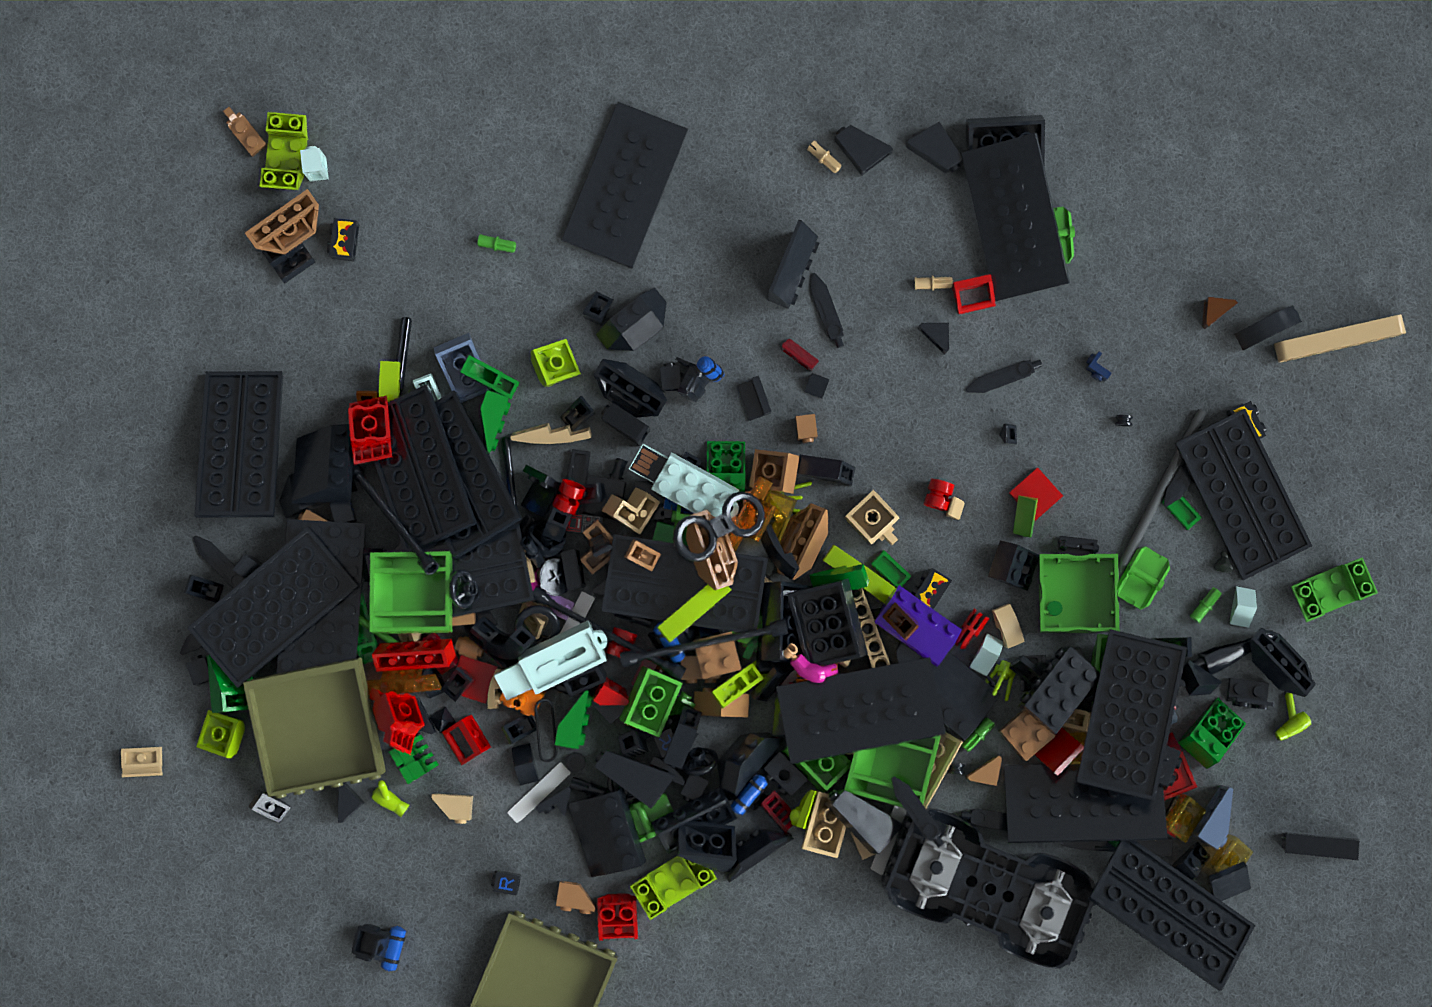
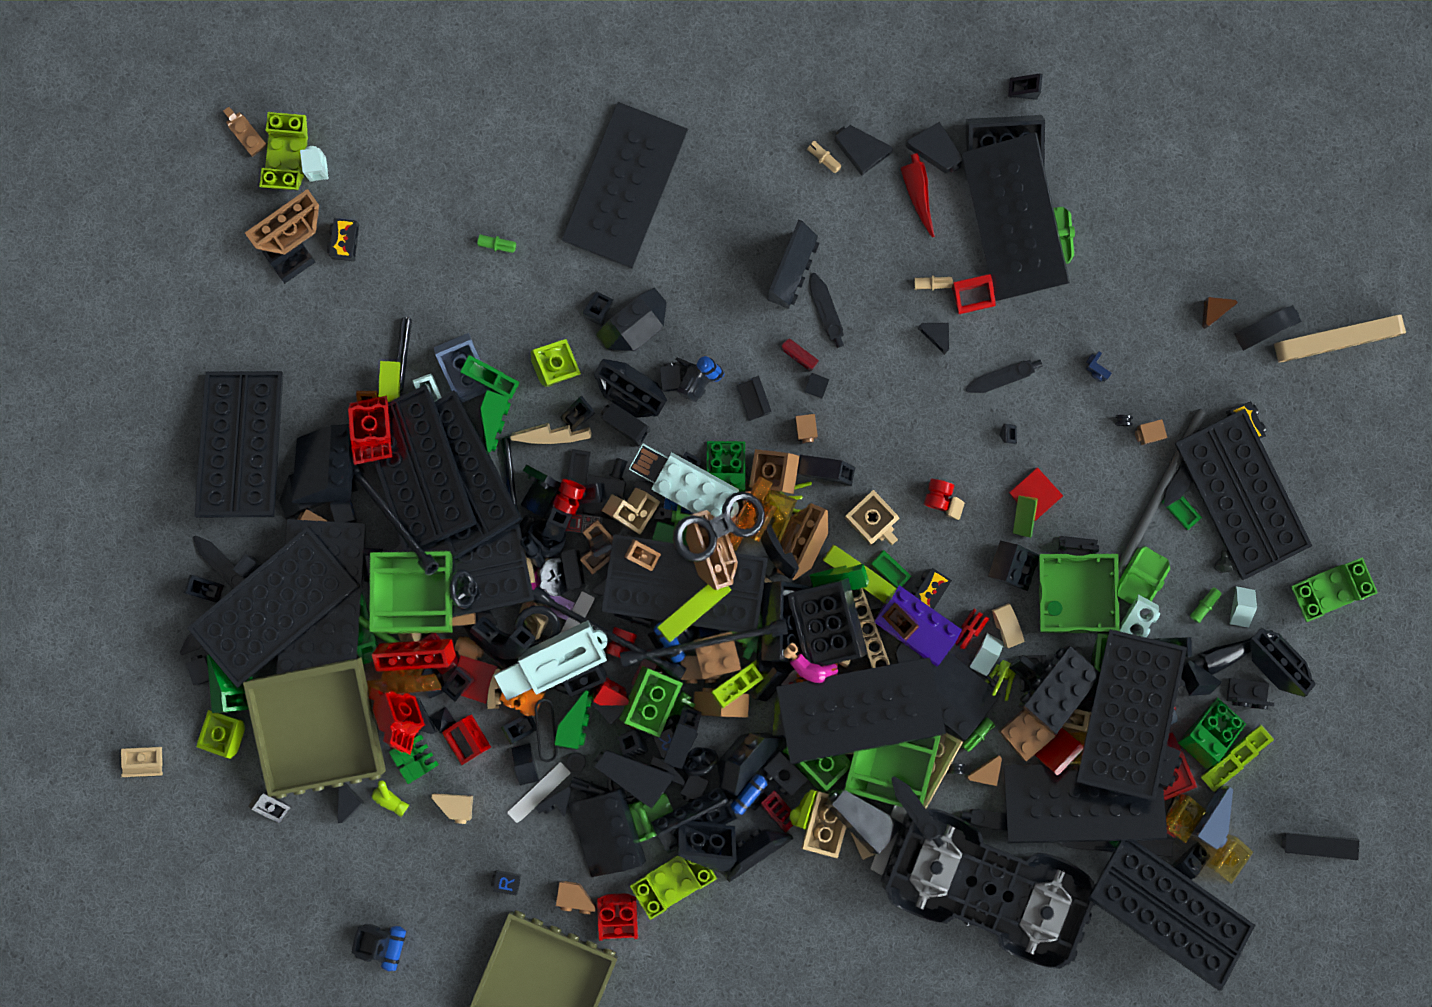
black tile [1208,861,1251,901] -> none
lime piece [1274,692,1312,741] -> none
none -> red piece [901,153,935,238]
none -> black slope [1008,73,1043,100]
none -> light aqua brick [1119,595,1160,638]
none -> medium nougat brick [1135,419,1167,445]
none -> lime slope [1201,724,1274,792]

